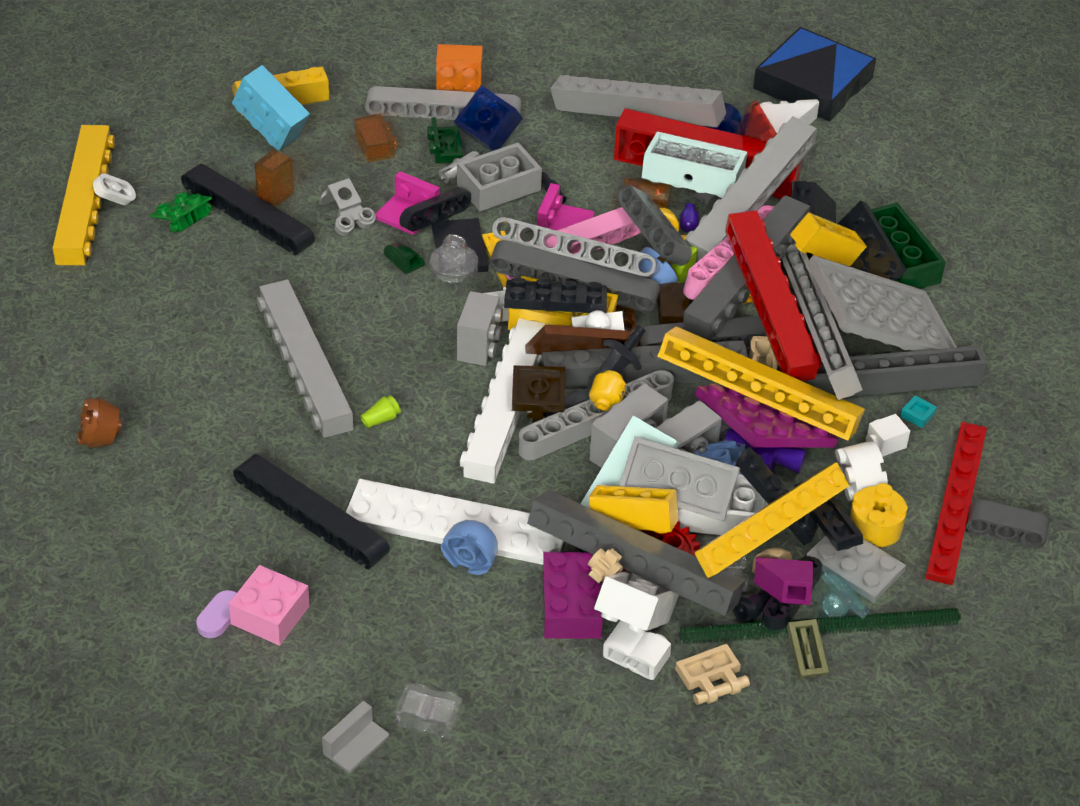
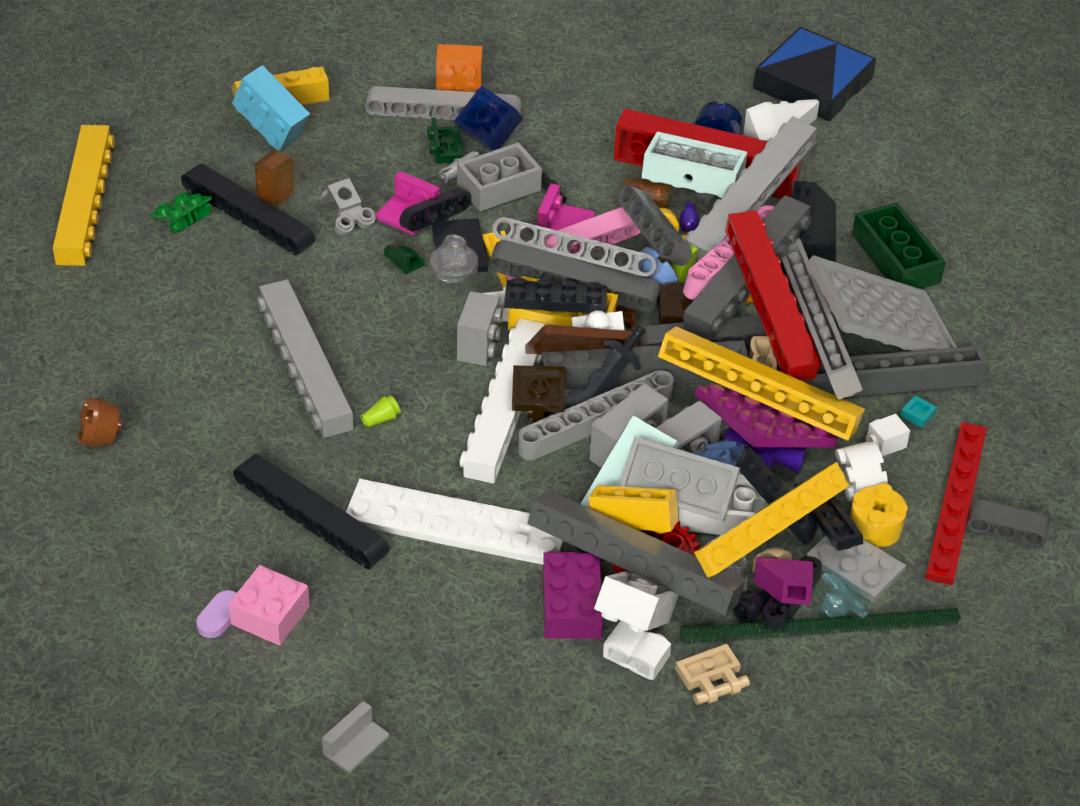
white plate [93,174,136,205] -> none
clear orange piece [354,113,397,163] -> none
clear brick [395,684,462,739] -> none
medium blue cylinder [441,520,498,575] -> none
light grey brick [550,75,726,127] -> none
tan gear [588,548,623,583] -> none
yellow head [589,370,627,411] -> none
clear red slope [739,100,777,141] -> none
olive tile [787,619,829,679] -> none
yellow brick [790,212,867,267] -> none
black plate [837,200,907,281] -> none

